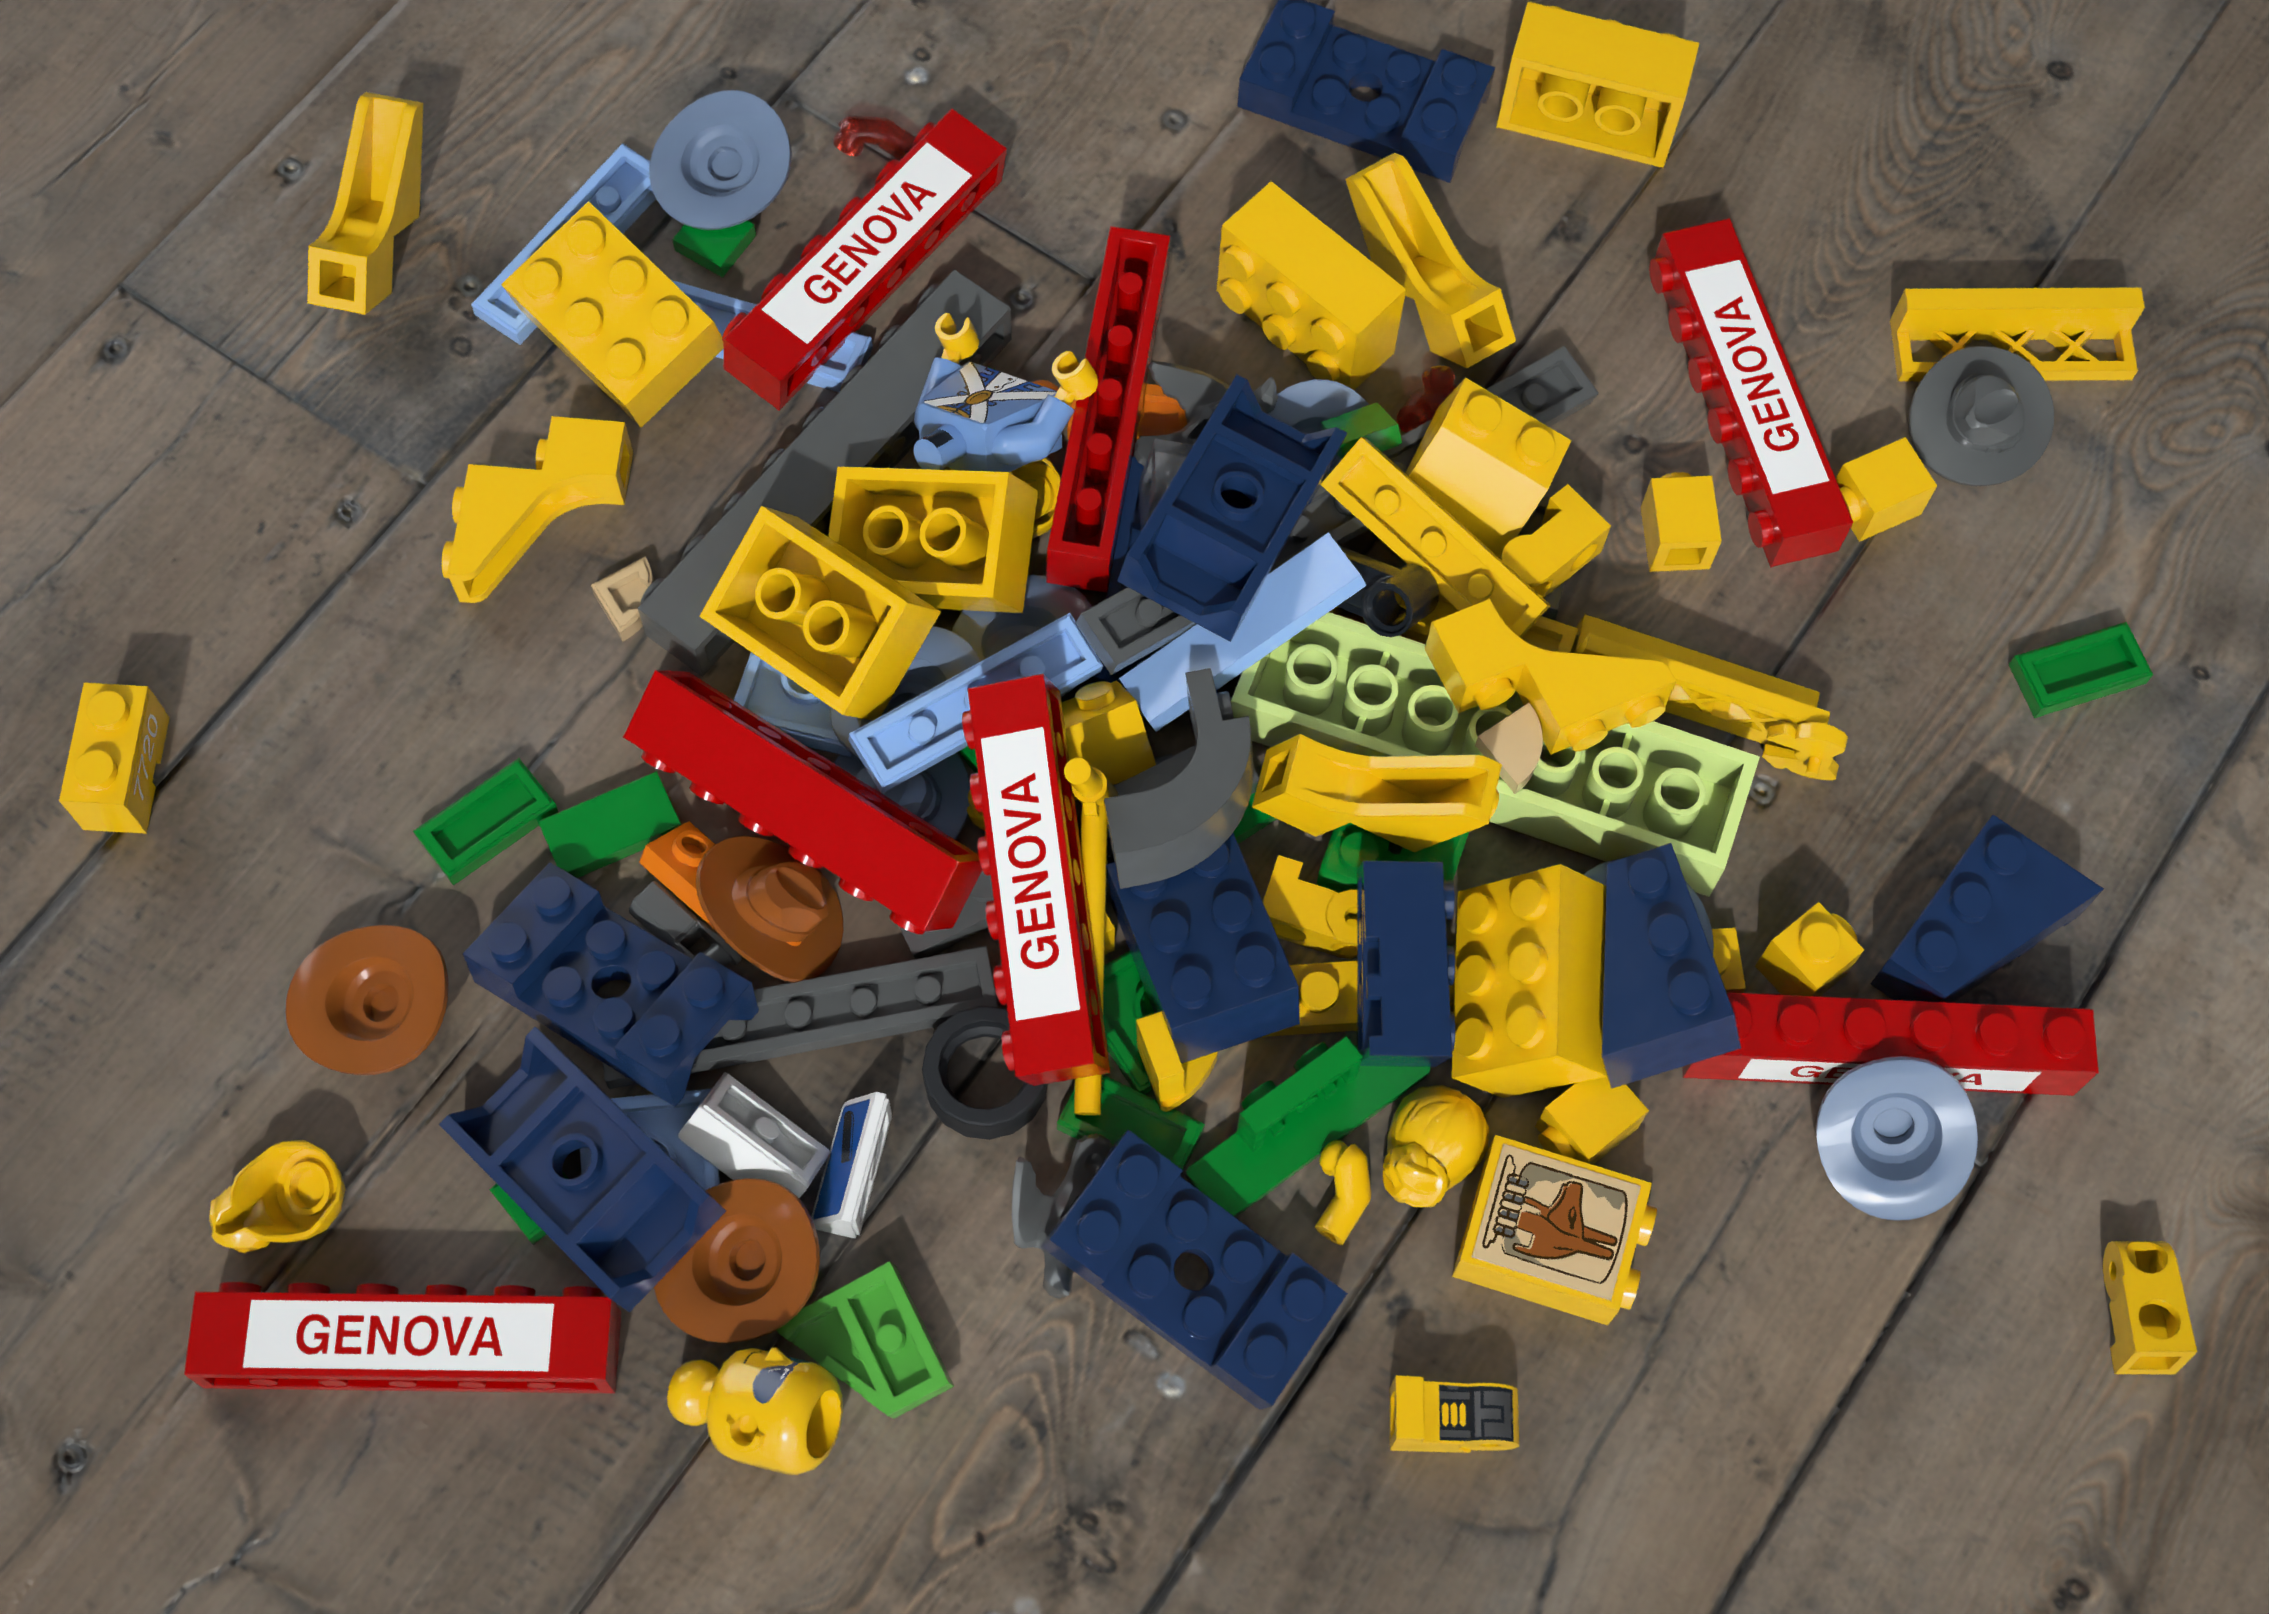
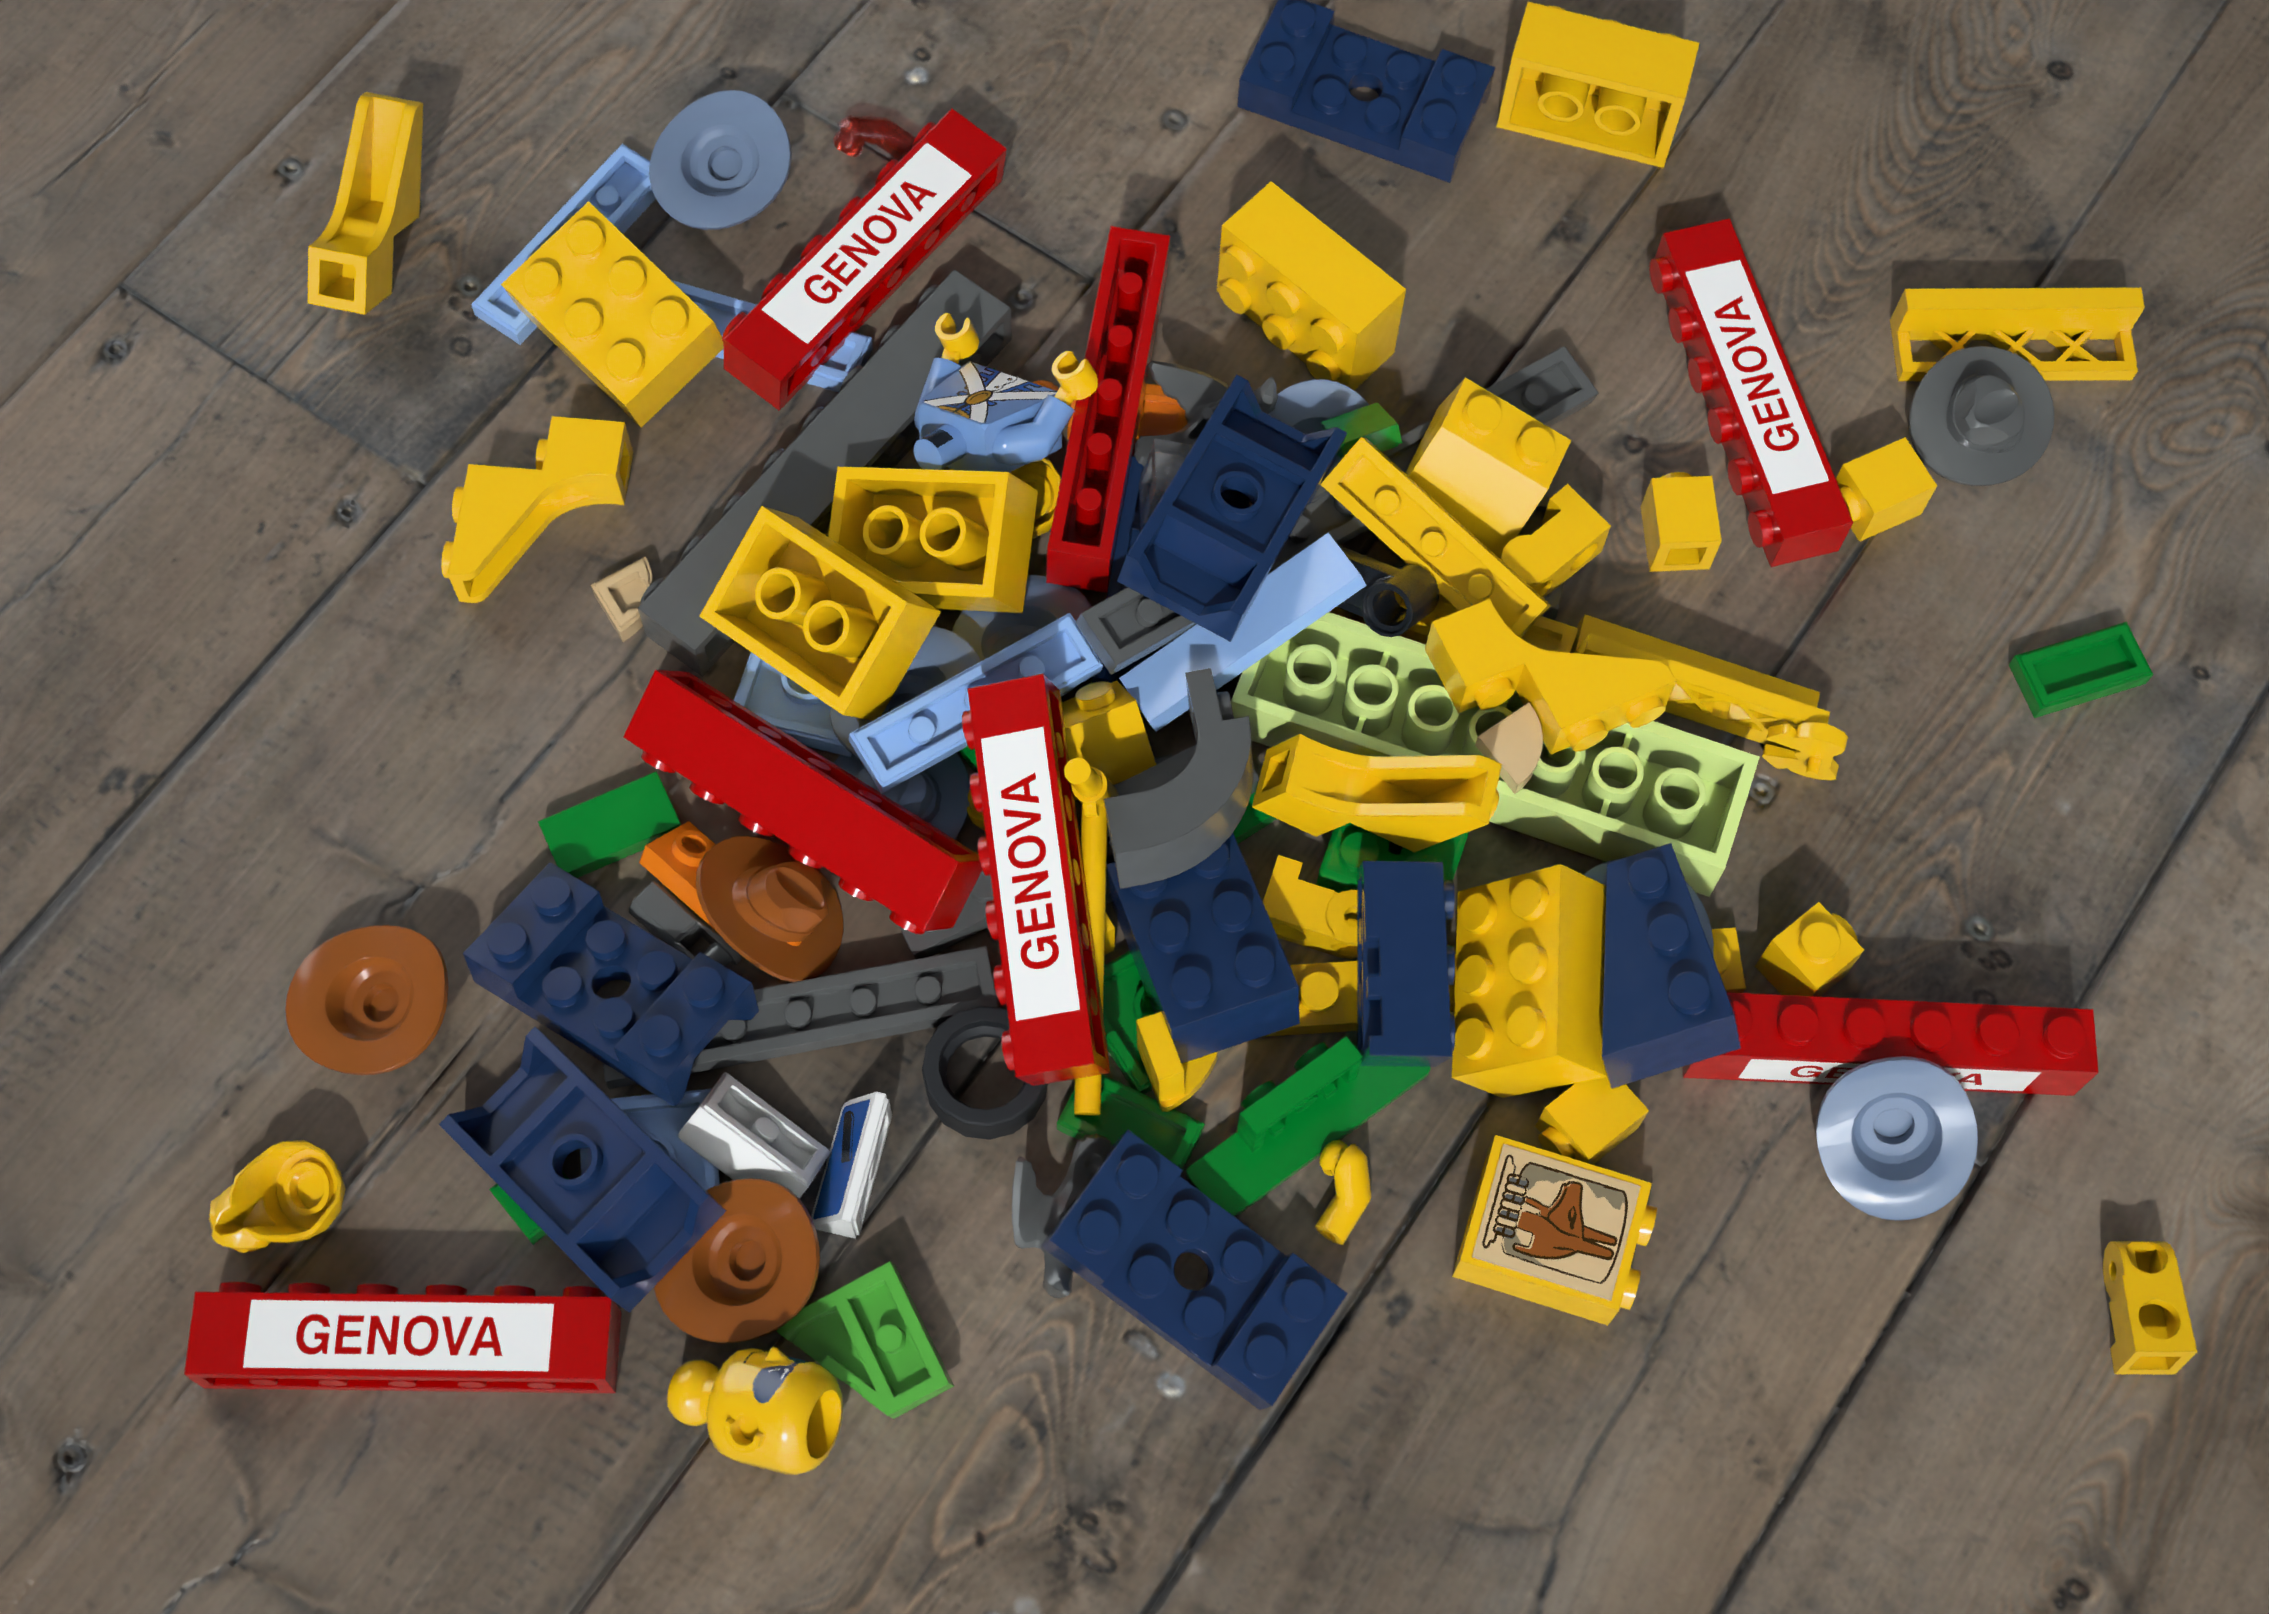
yellow brick [59,683,170,834] -> none
green tile [413,758,559,886] -> none
green tile [672,221,756,278] -> none
yellow arch [1345,153,1516,368] -> none
yellow hair [1382,1085,1489,1207] -> none
leg [1389,1375,1520,1453] -> none
clear red arm [1396,366,1457,433] -> none
dark blue wedge [1870,815,2104,1003] -> none

